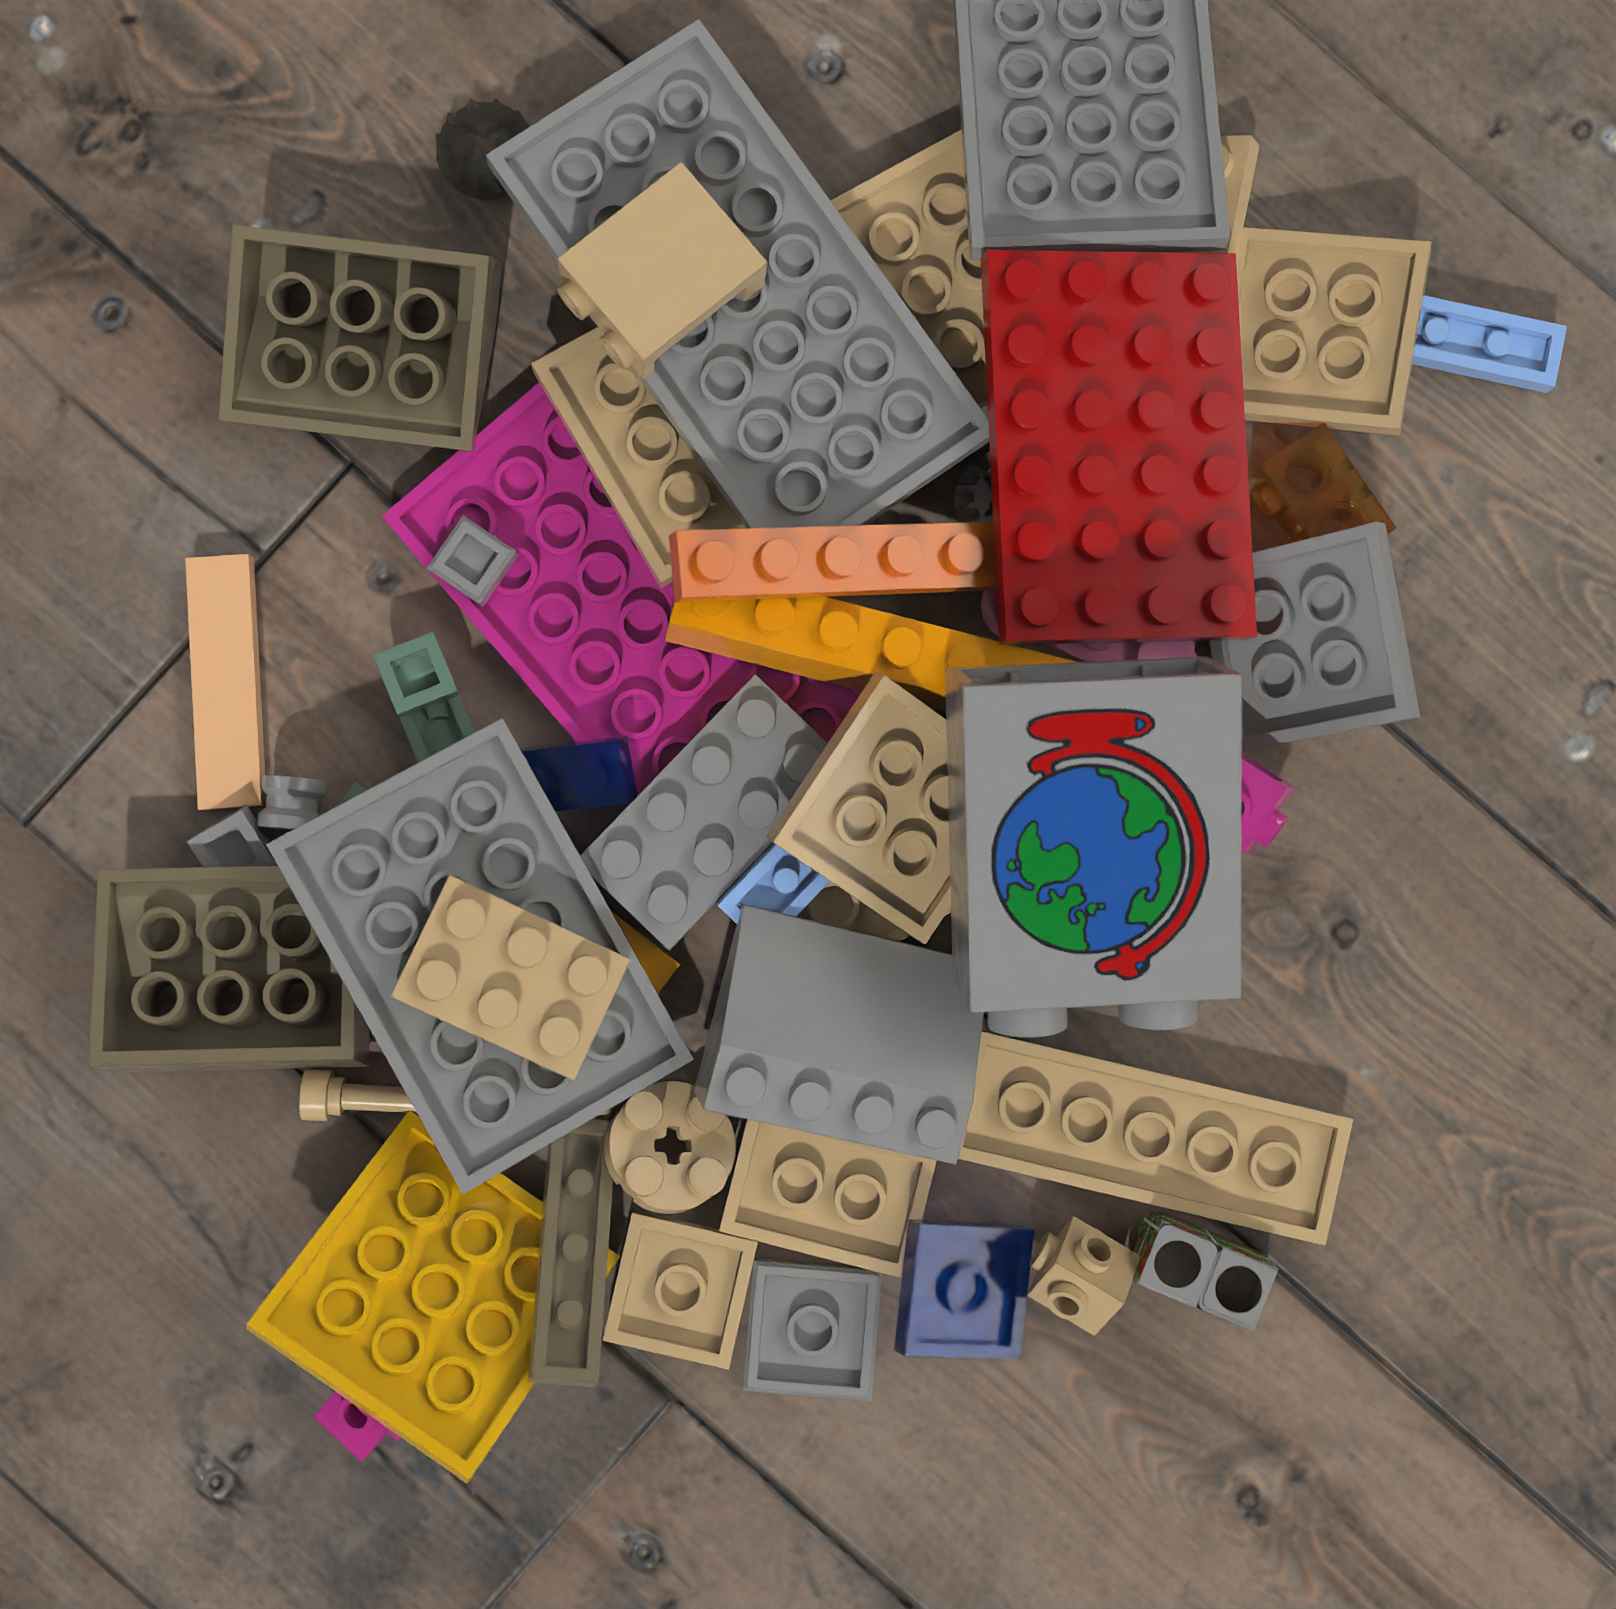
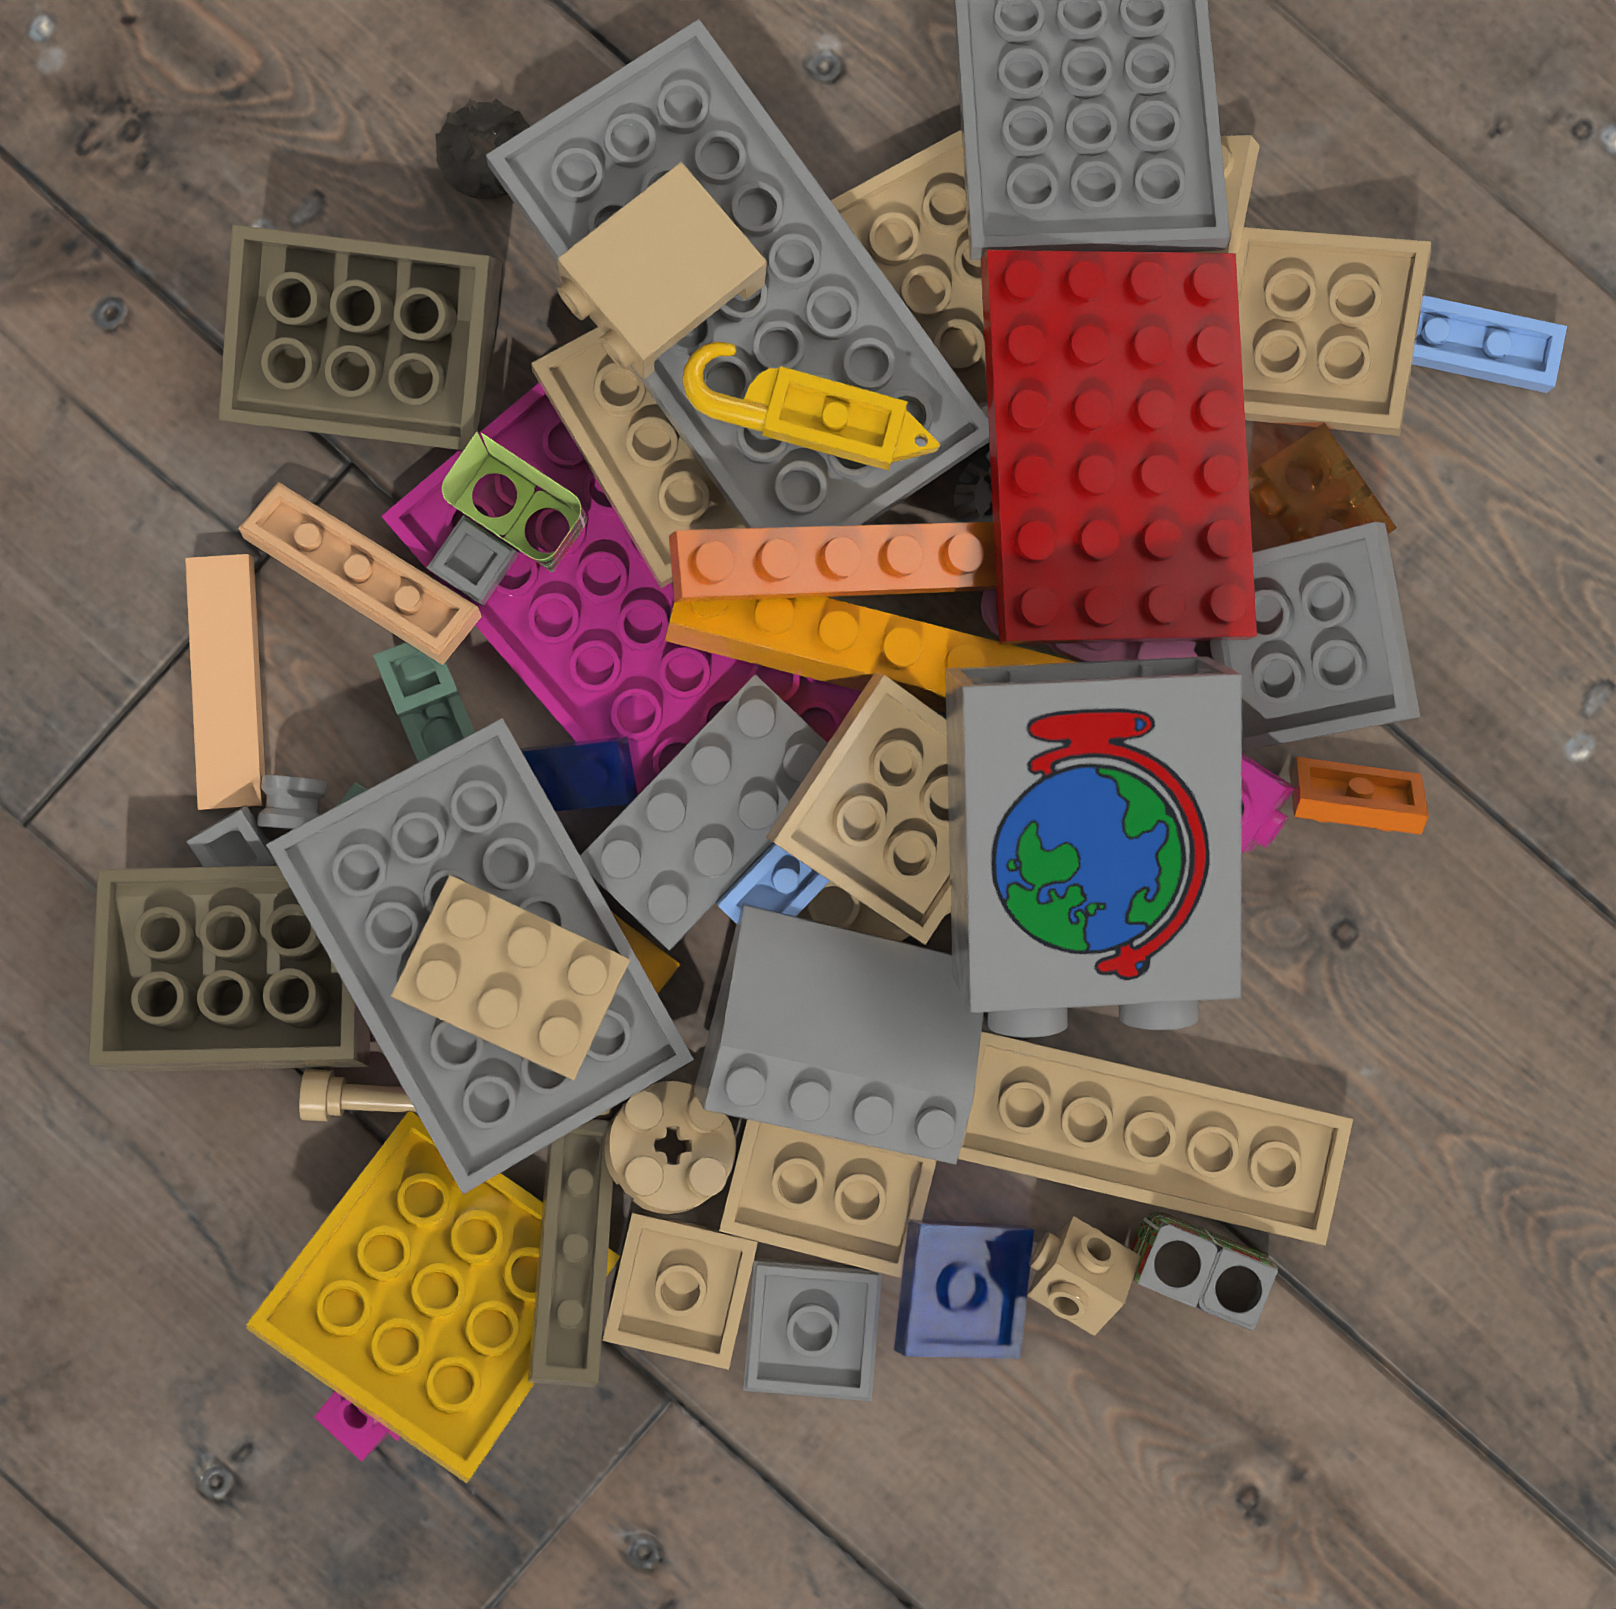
none -> light nougat tile [238,482,482,665]
none -> yellowish green piece [442,432,589,573]
none -> yellow plate [682,341,940,471]
none -> orange plate [1290,756,1429,835]

